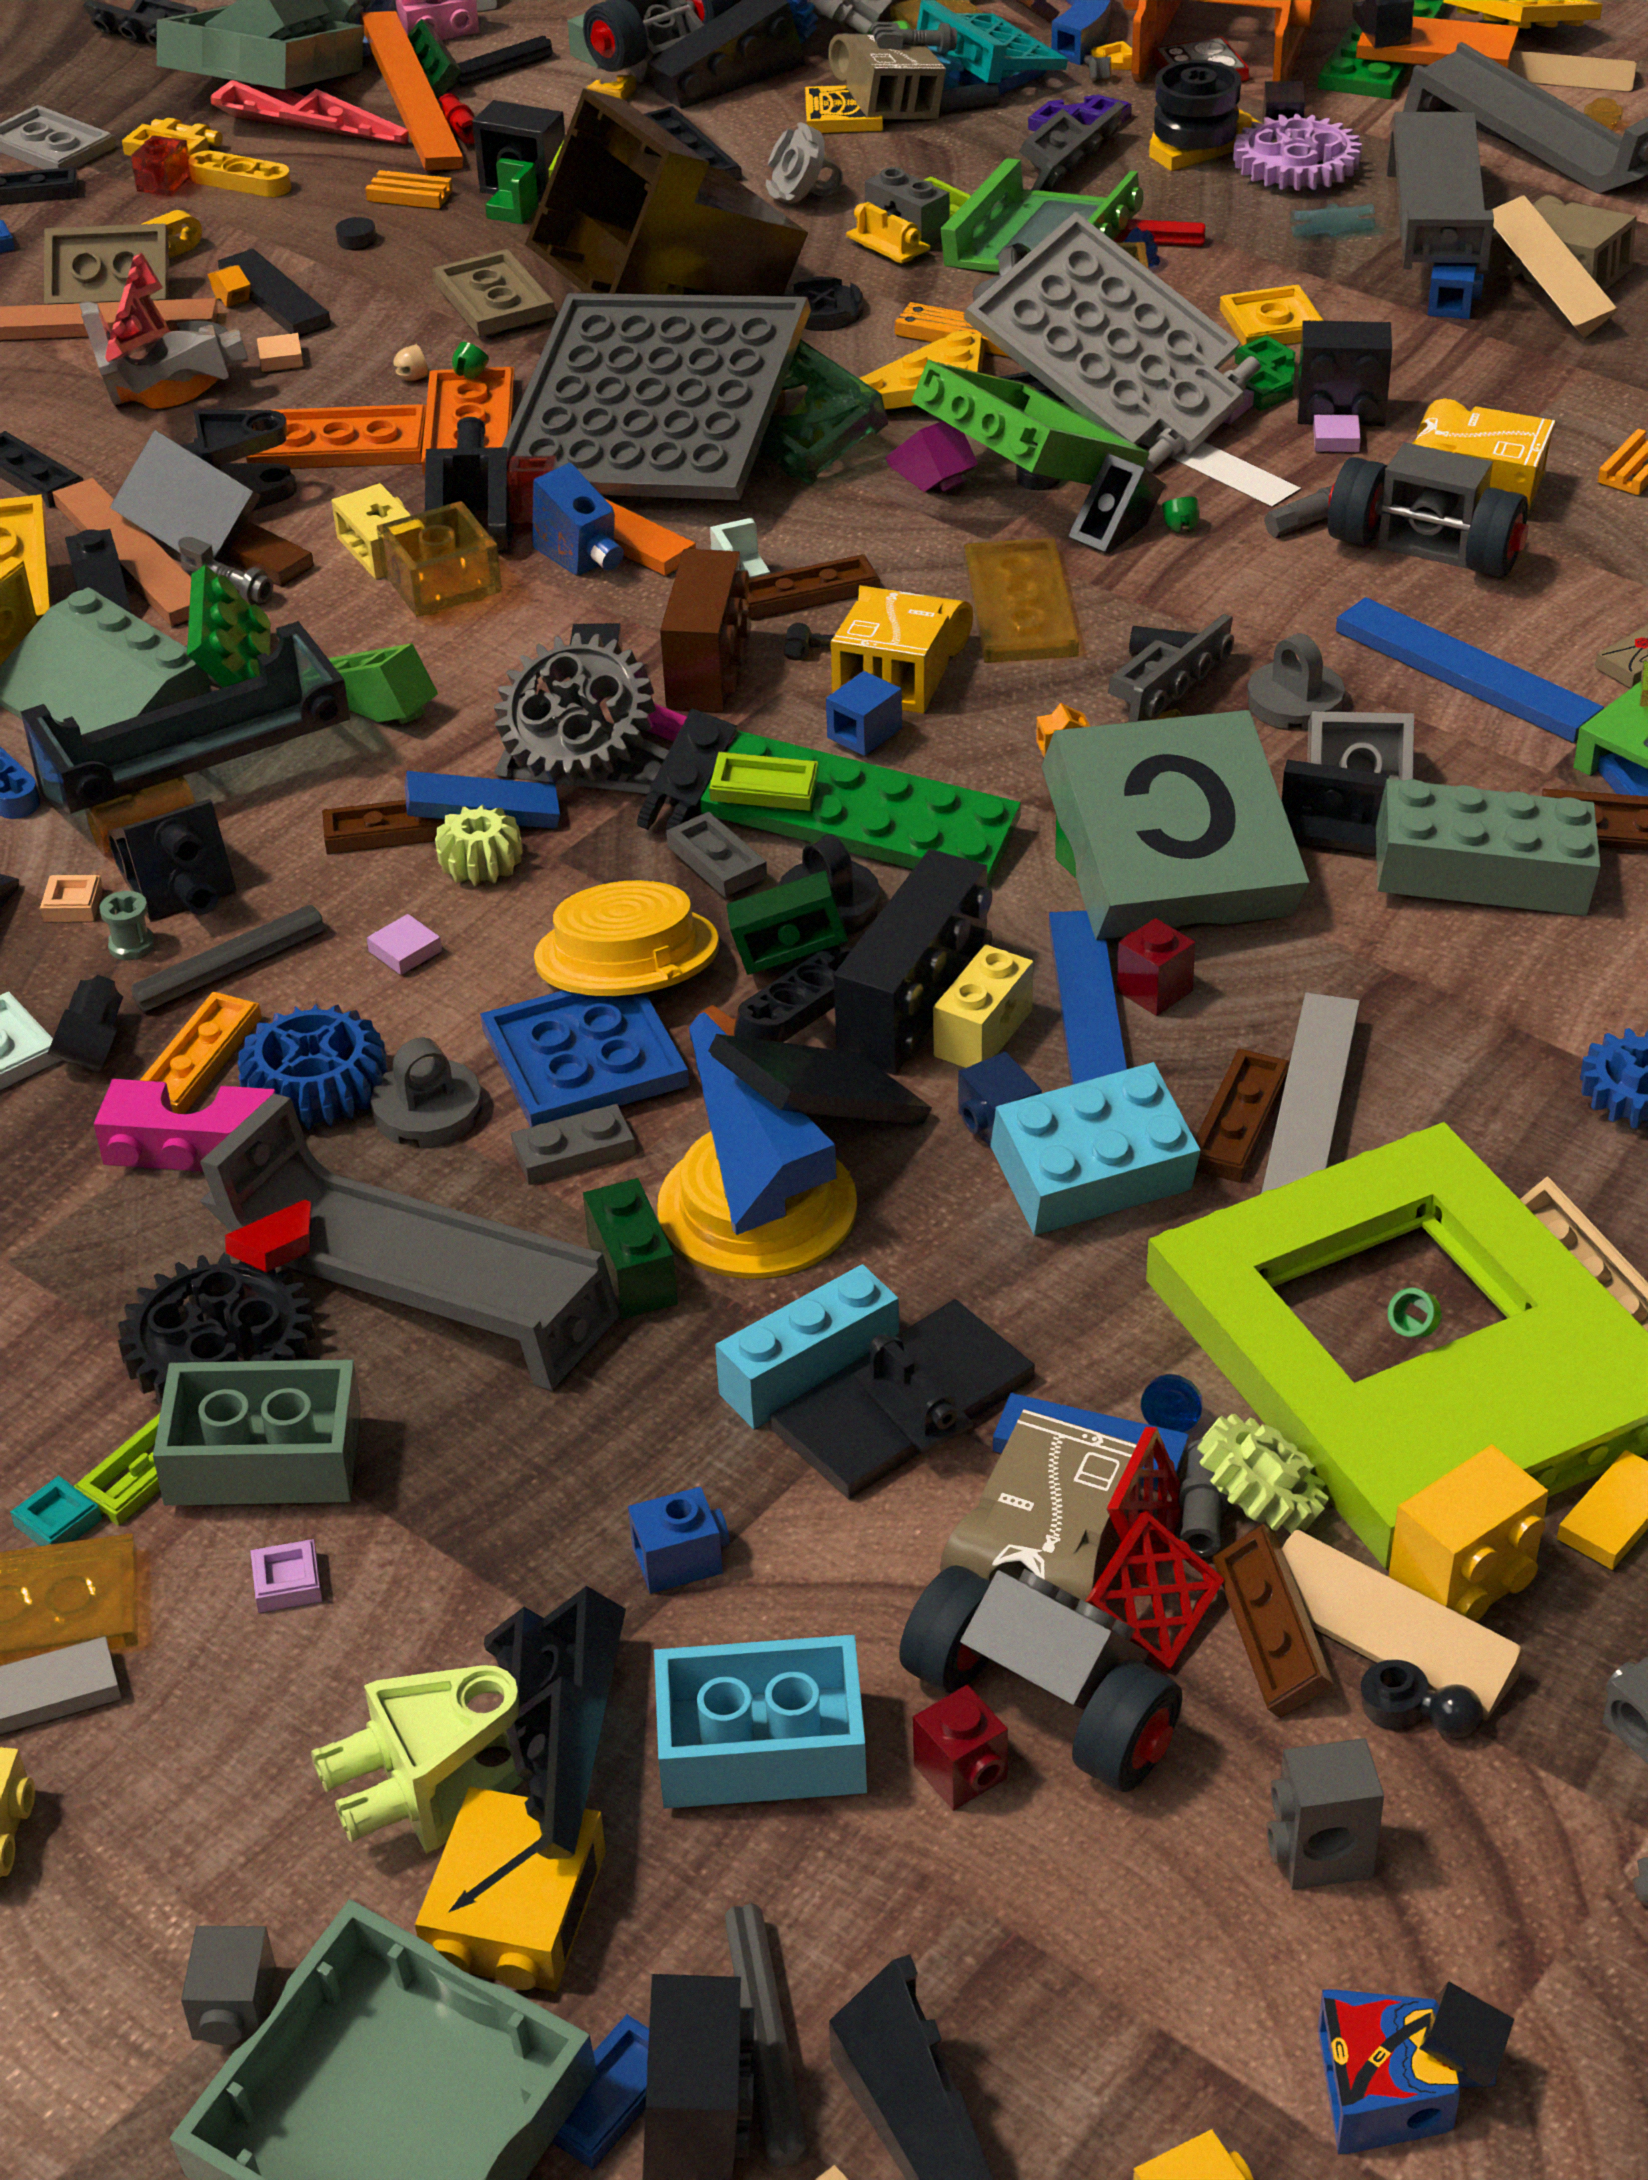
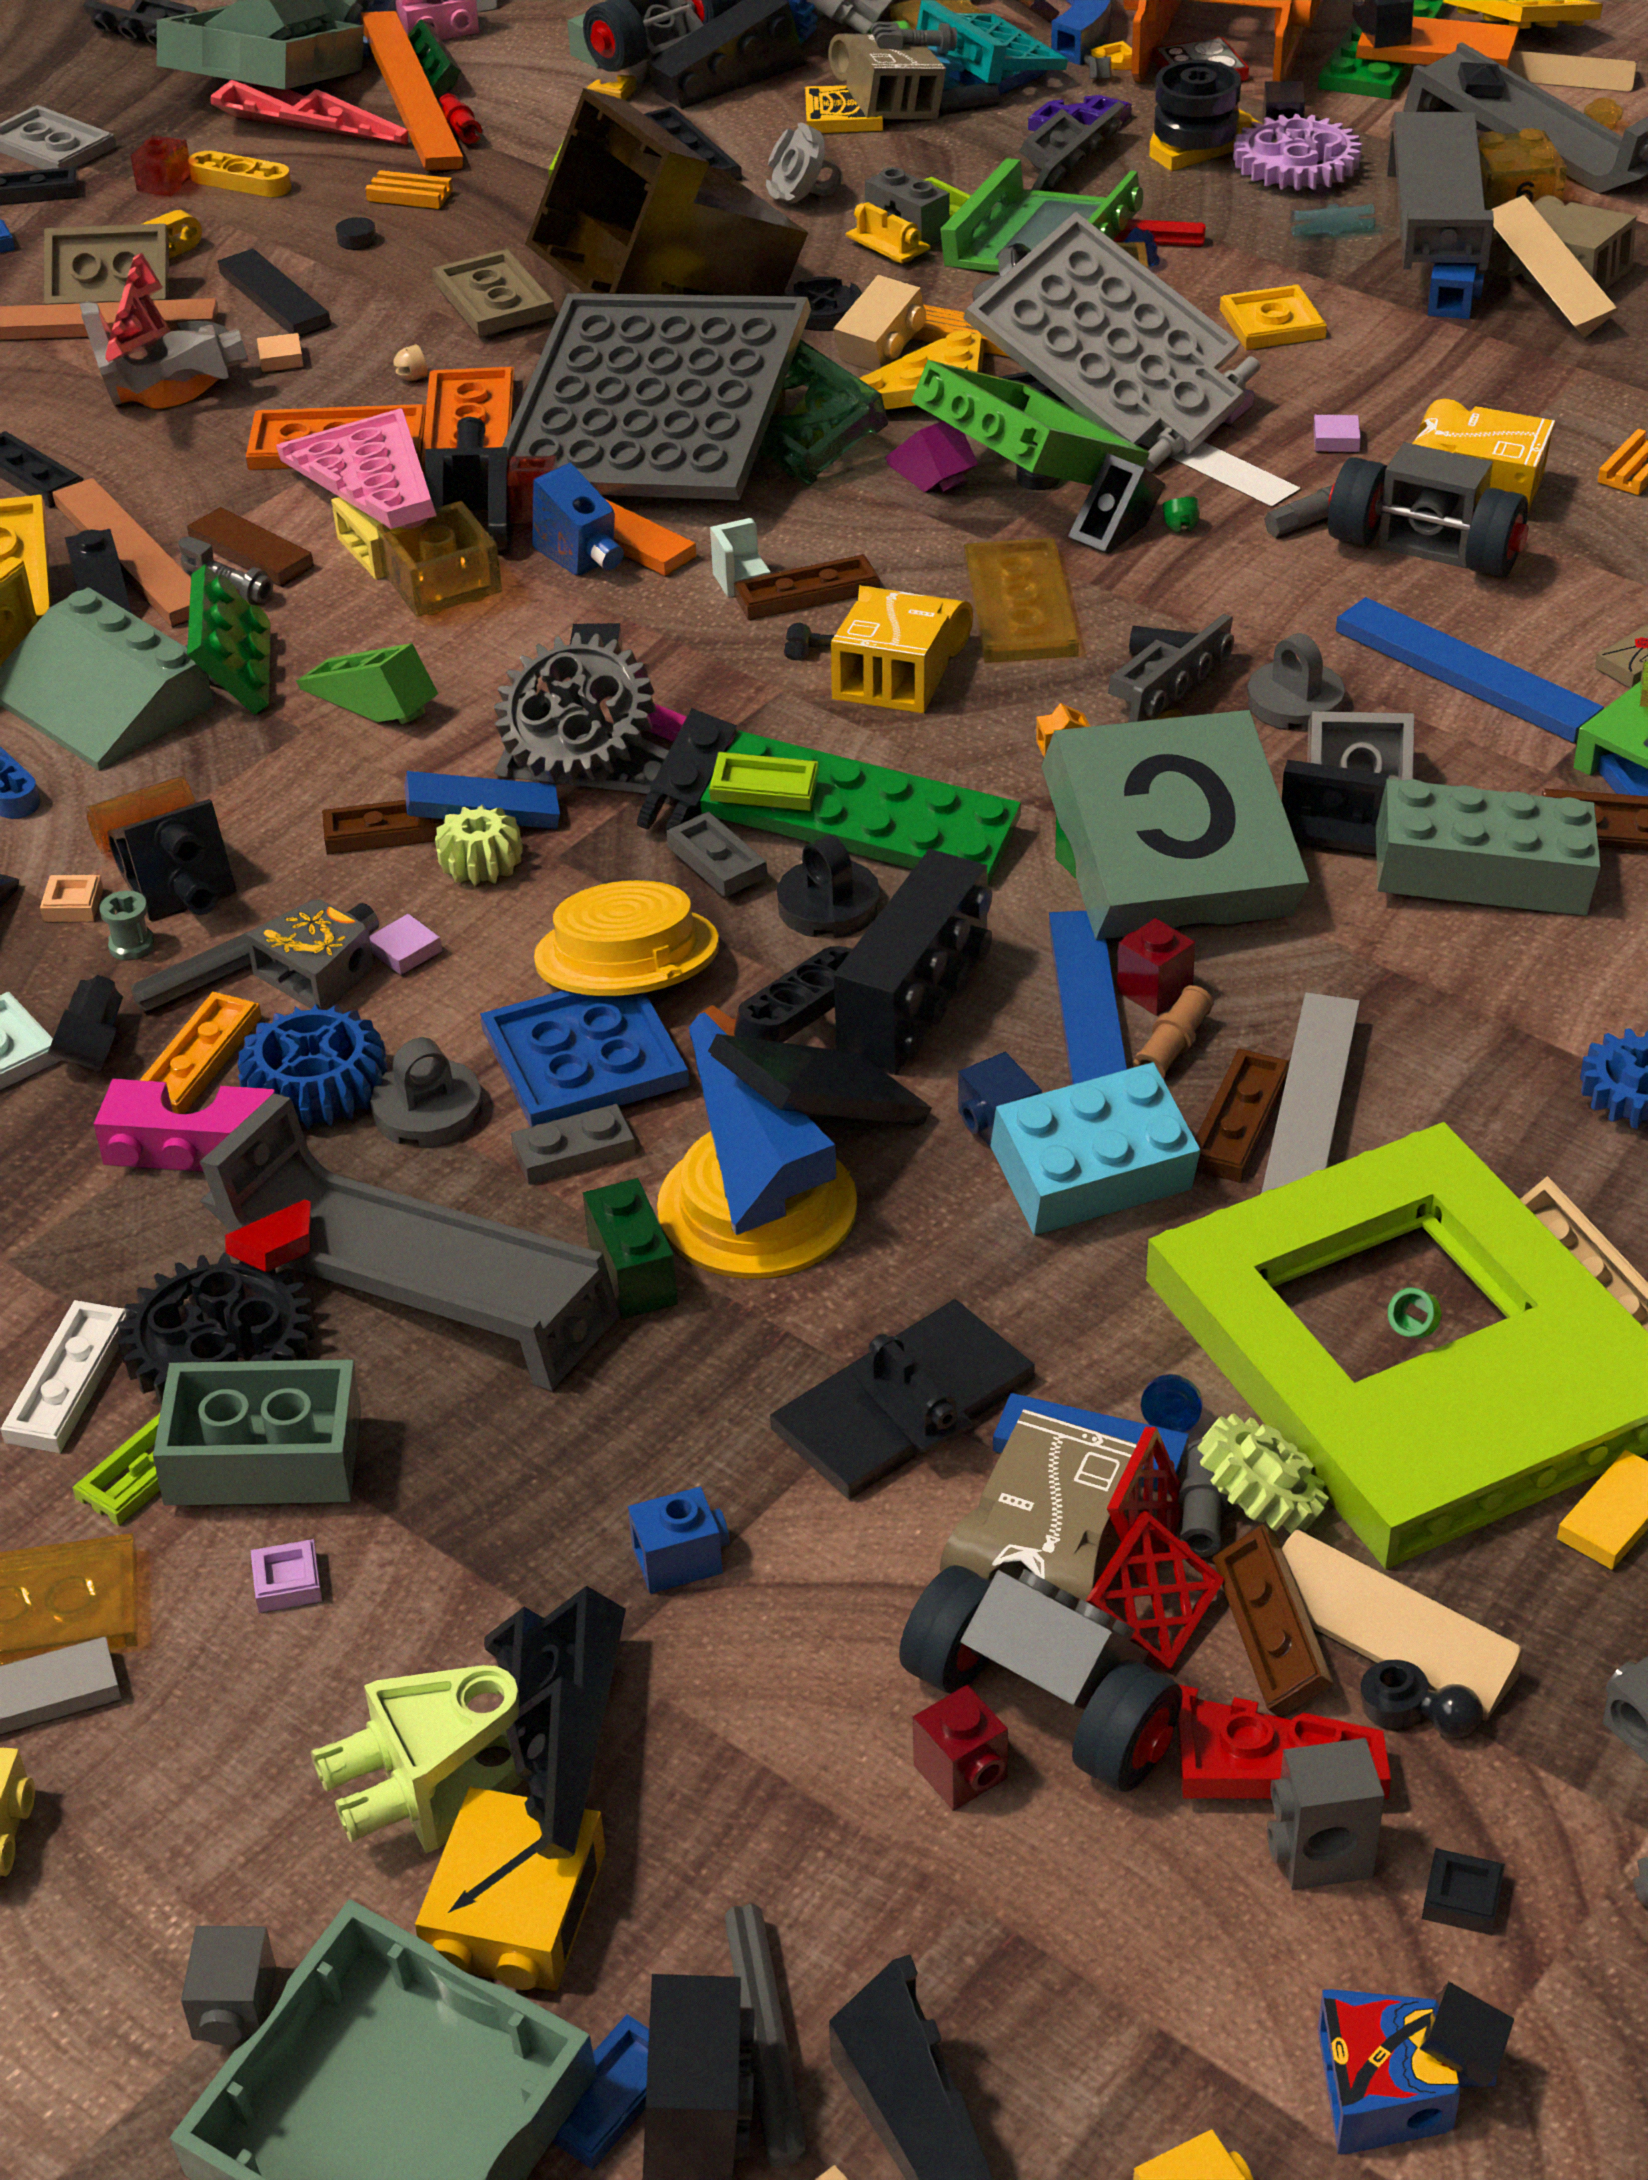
teal tile [10,1475,102,1557] -> none
black windscreen [20,621,350,814] -> none
tile [110,430,261,563] -> none
yellow plate [122,117,223,168] -> none
black piece [181,409,297,511] -> none
light orange piece [207,265,251,308] -> none
green hinge [452,342,489,380] -> none
black axle [457,35,553,85] -> none
black brick [472,100,565,203] -> none
green panel [485,158,539,224] -> none
medium azure brick [654,1635,867,1809] -> none
reddish brown brick [660,549,751,713] -> none
medium azure brick [715,1264,899,1430] -> none
dark green brick [726,870,848,975] -> none
blue brick [826,671,902,756] -> none
light yellow brick [933,944,1033,1068] -> none
green tile [1235,335,1296,411] -> none
black brick [1297,320,1392,426] -> none
yellow brick [1388,1444,1549,1622] -> none
none -> white tile [0,1300,127,1453]
none -> dark grey torso [246,899,379,1010]
none -> bright pink wing [276,408,436,529]
none -> tan brick [833,275,926,371]
none -> medium nougat pin [1133,985,1214,1078]
none -> red wing [1176,1684,1391,1799]
none -> black tile [1422,1848,1505,1935]
none -> black tile [1458,62,1505,98]
none -> clear yellow brick [1477,128,1567,210]

